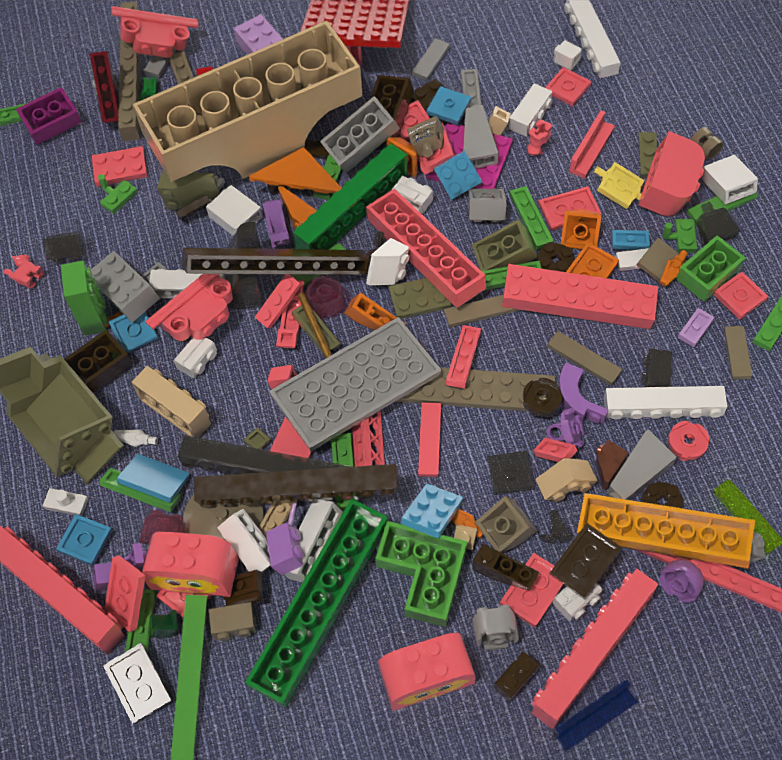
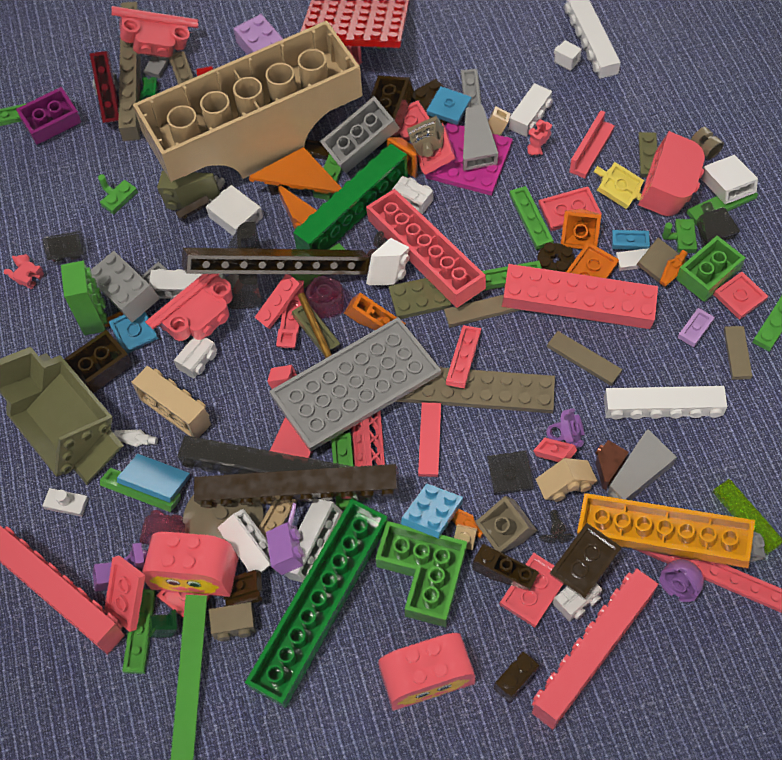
dark azure plate [56,514,113,566] -> none
coral plate [92,146,148,186] -> none
plate [103,643,173,723] -> none
olive tile [244,427,272,455] -> none
medium lavender arch [262,199,290,248] -> none
light grey tile [412,38,450,81] -> none
dark azure plate [434,150,482,200] -> none
light grey slope [468,189,506,222] -> none
olive slope [472,219,538,271] -> none
light grey brick [472,605,519,650] -> none
dark brown plate [523,378,562,417] -> none
coral tile [545,67,591,106] -> none
clear blue fence [553,680,638,752] -> none
medium lavender arch [558,363,608,424] -> none
clear smoke brick [641,348,672,387] -> none
dark brown plate [641,482,683,509] -> none
coral plate [668,421,709,461] -> none

